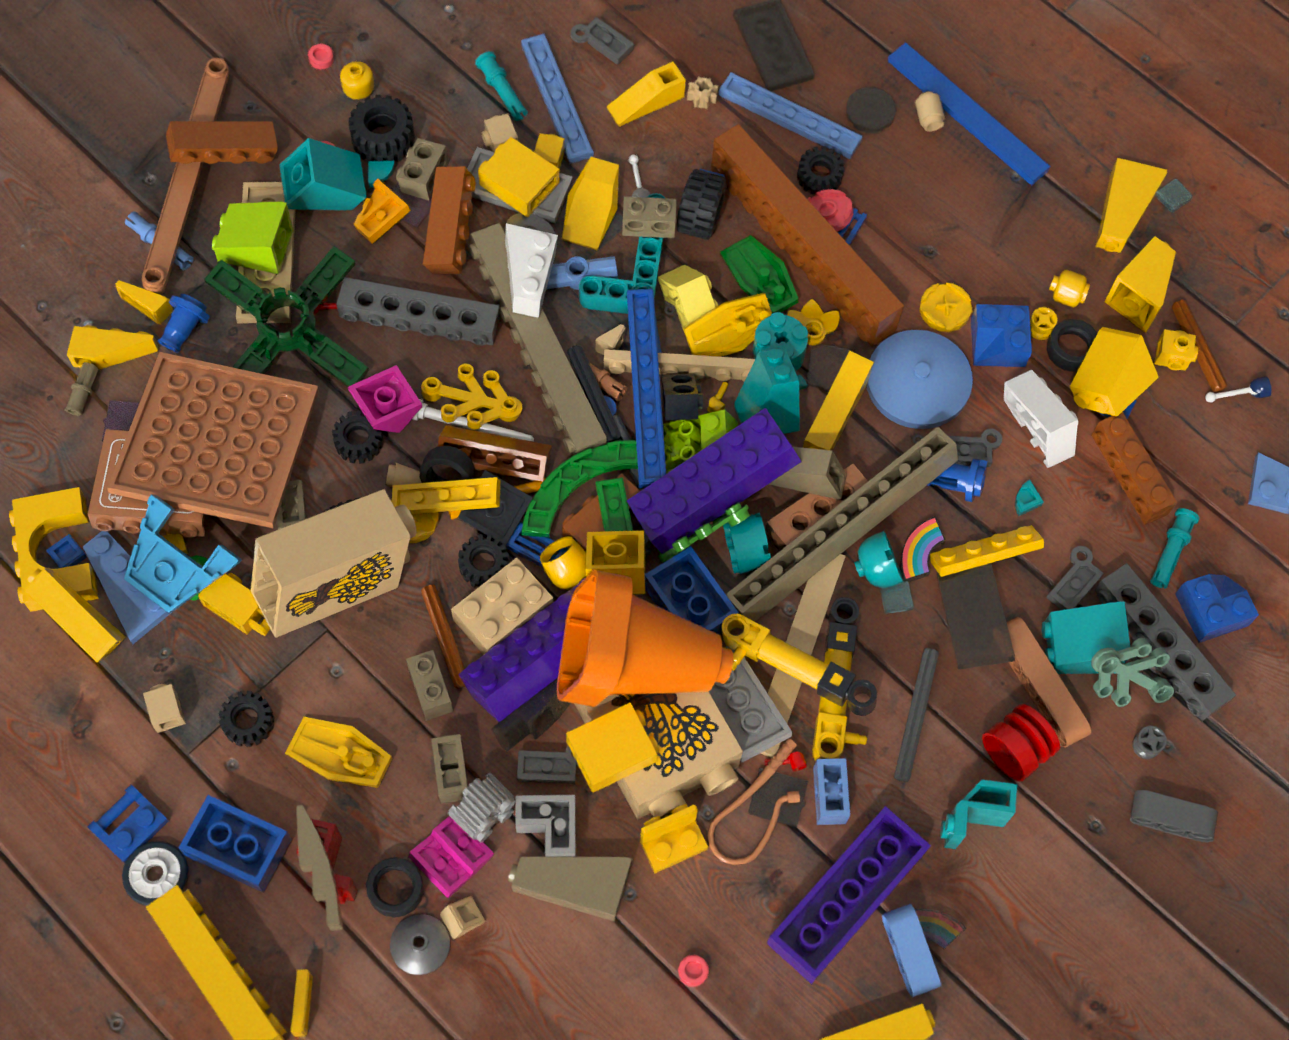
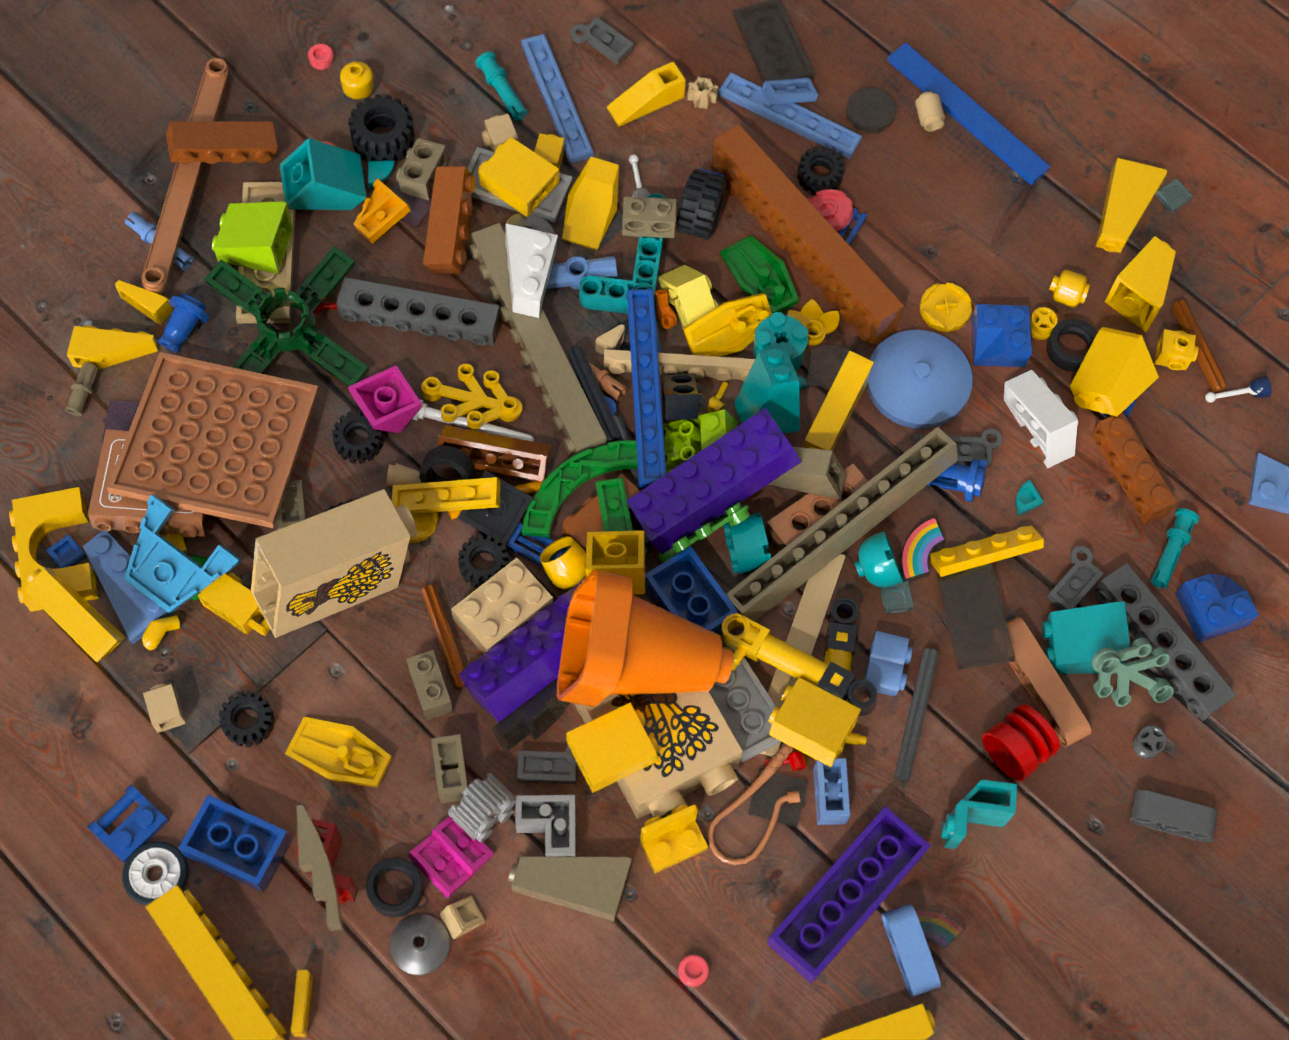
none -> yellow arm [142,615,180,650]
none -> orange arm [655,290,677,329]
none -> medium blue tile [762,78,818,105]
none -> yellow brick [768,678,861,767]
none -> medium blue brick [864,631,913,697]

